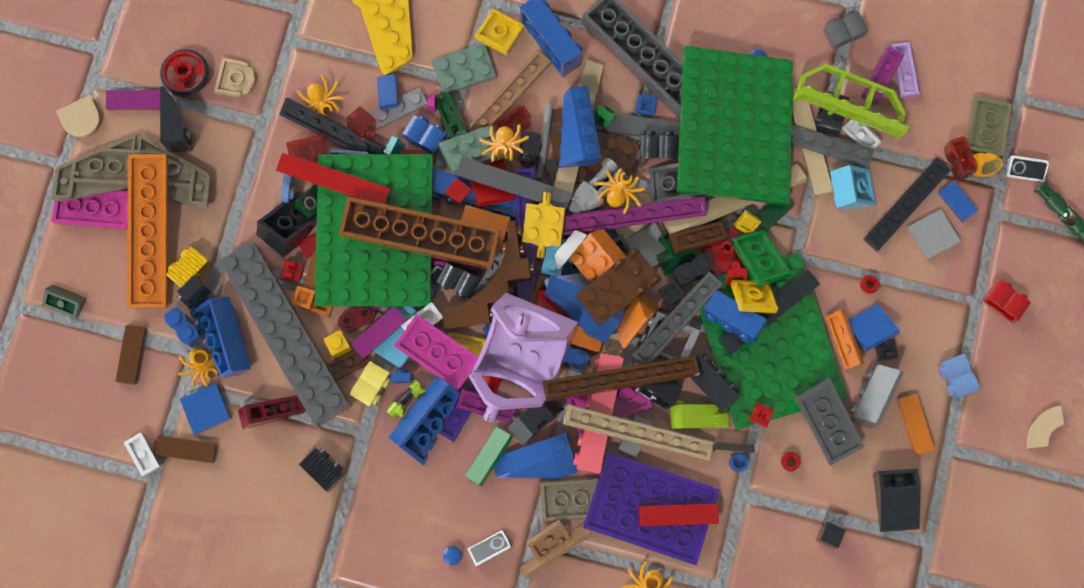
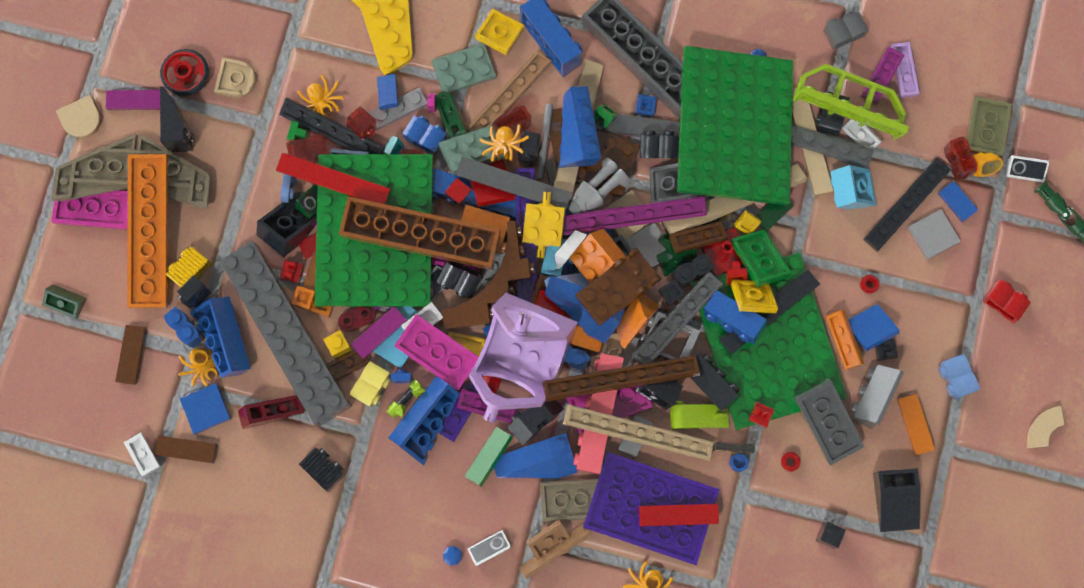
light orange animal [595,168,645,214] -> none
none -> green tile [287,121,309,146]

